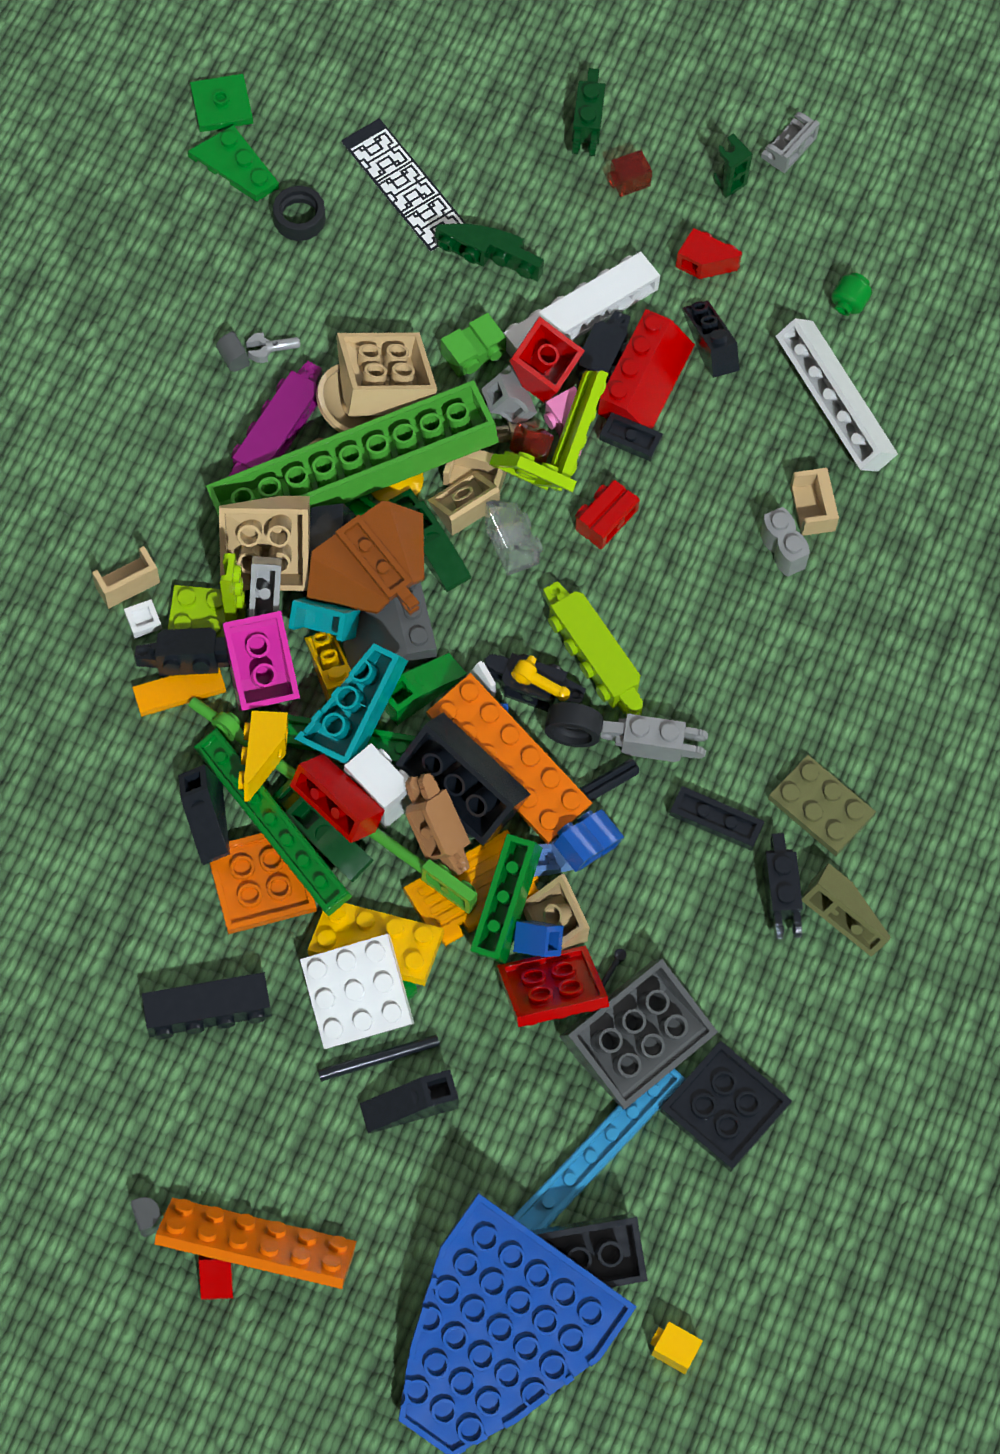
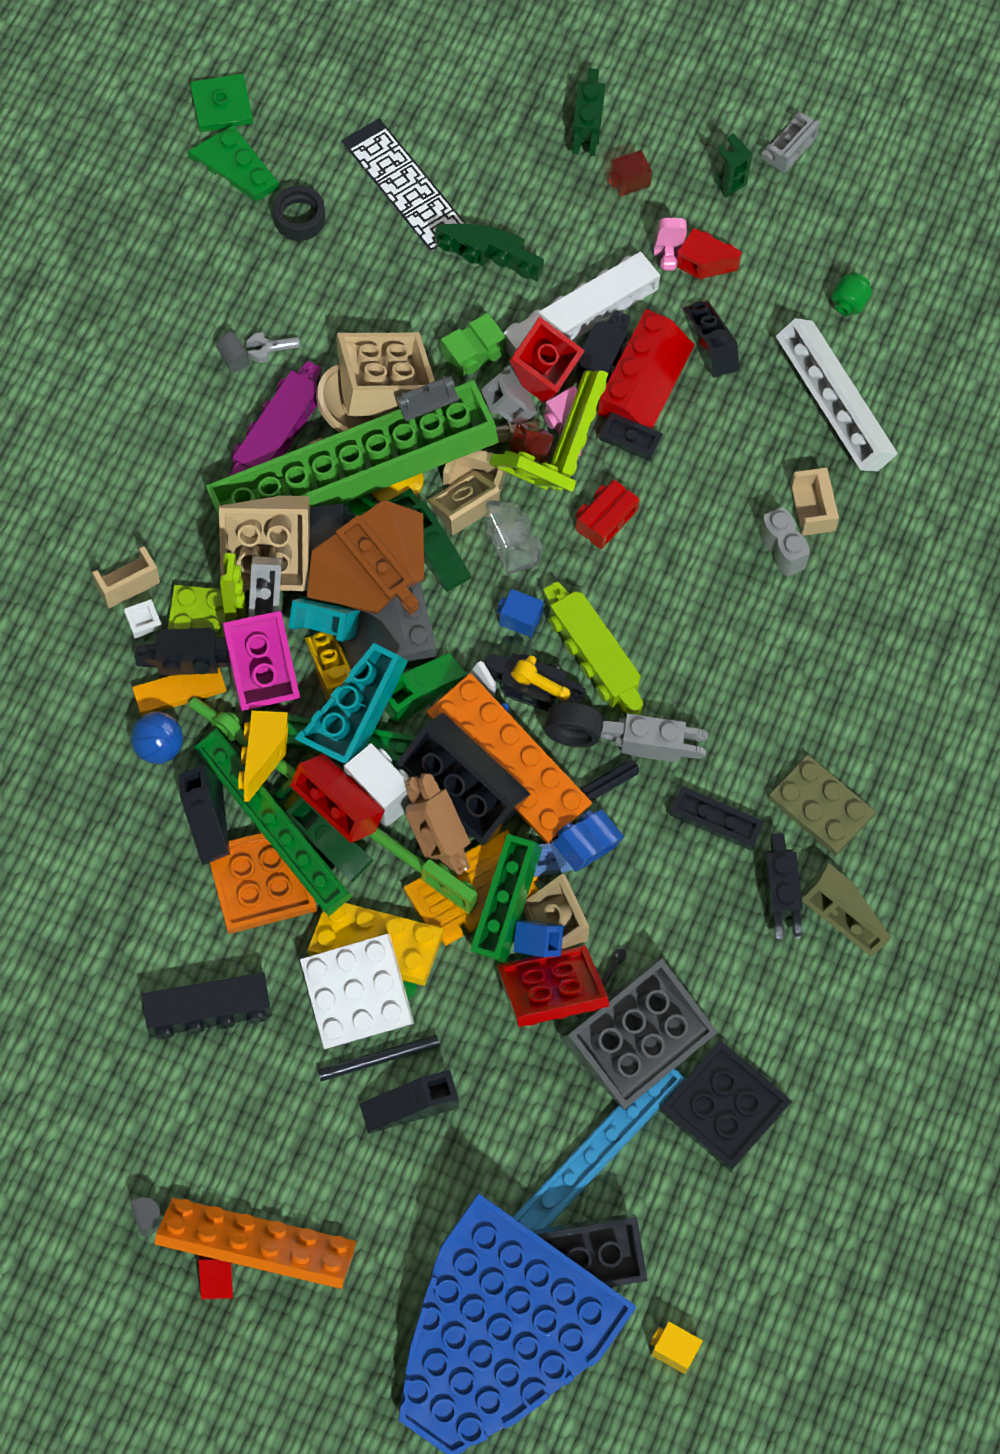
none -> blue piece [130,712,183,764]
none -> dark grey hinge [395,376,459,421]
none -> blue brick [497,589,544,638]
none -> bright pink piece [653,218,687,271]

